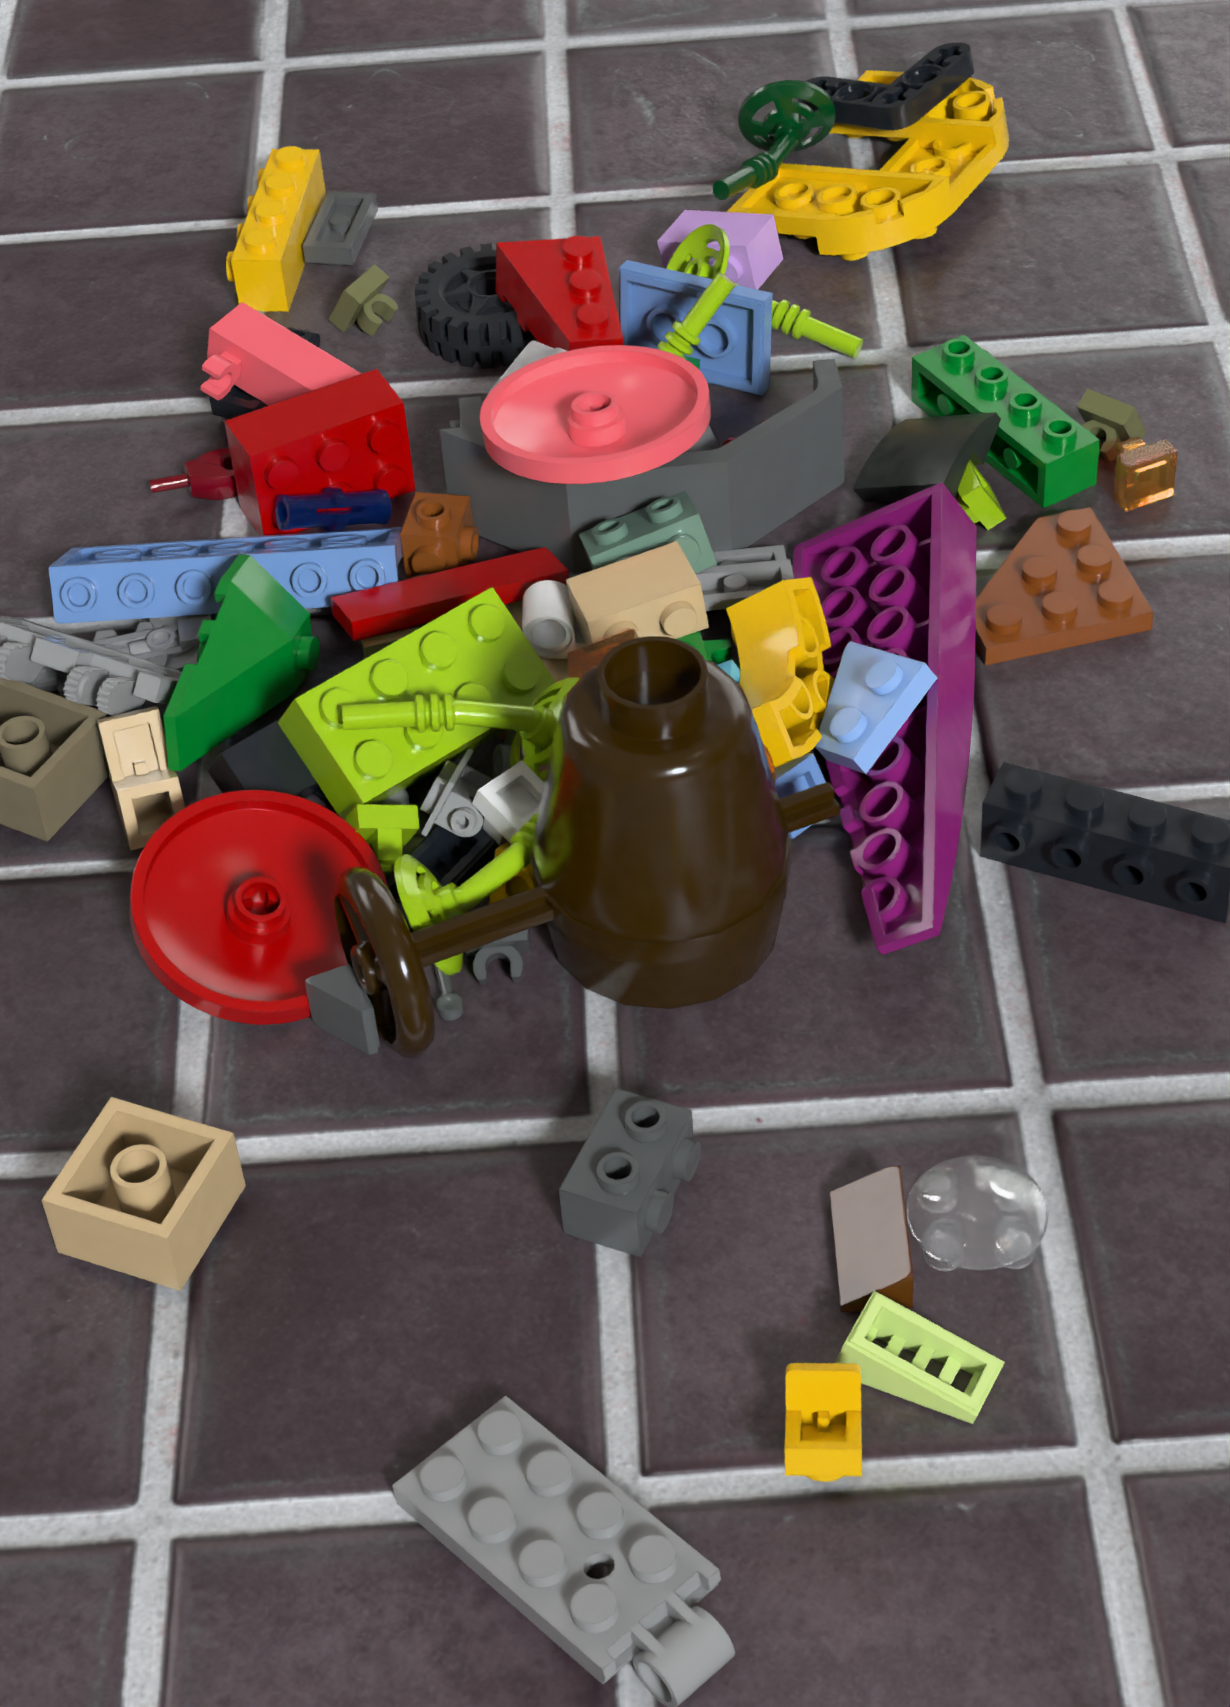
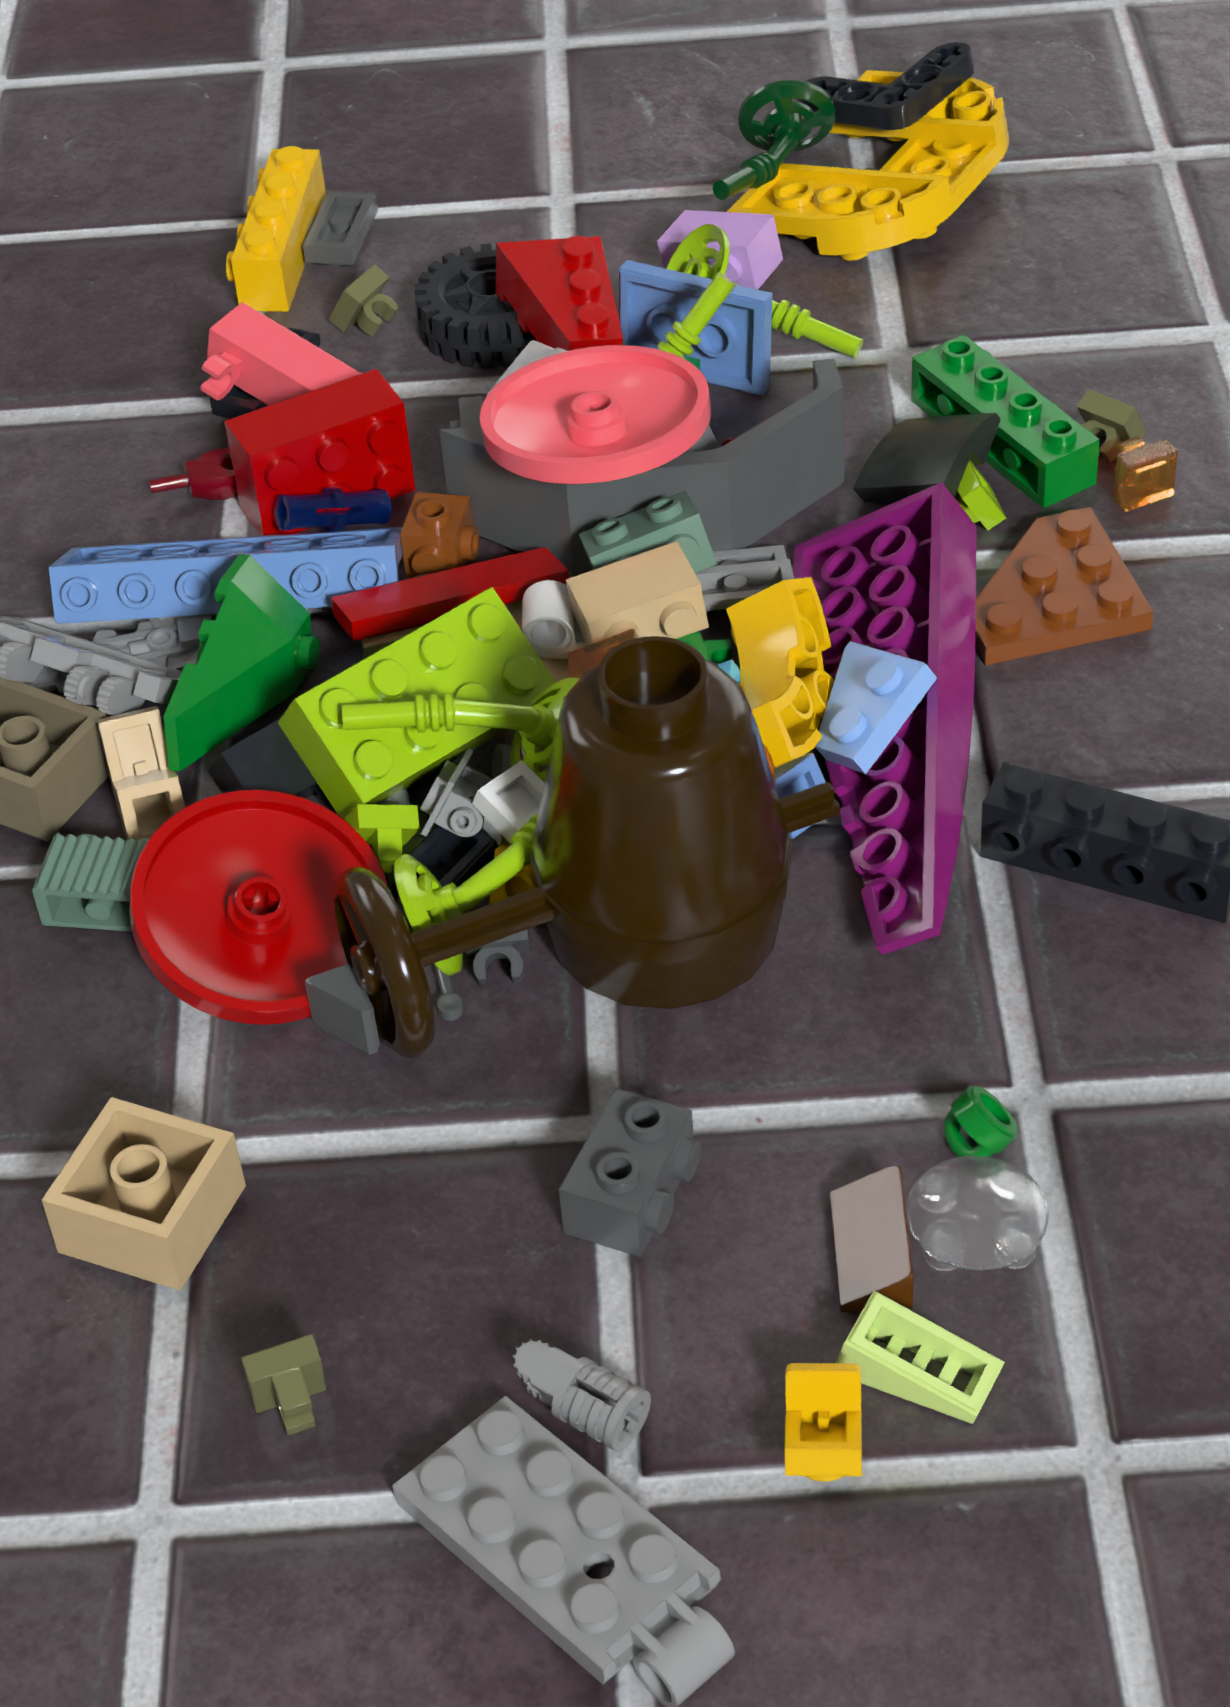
none -> sand green brick [32,833,150,932]
none -> olive tile [241,1334,326,1436]
none -> light grey hinge [513,1339,651,1452]
none -> green tile [944,1086,1018,1164]

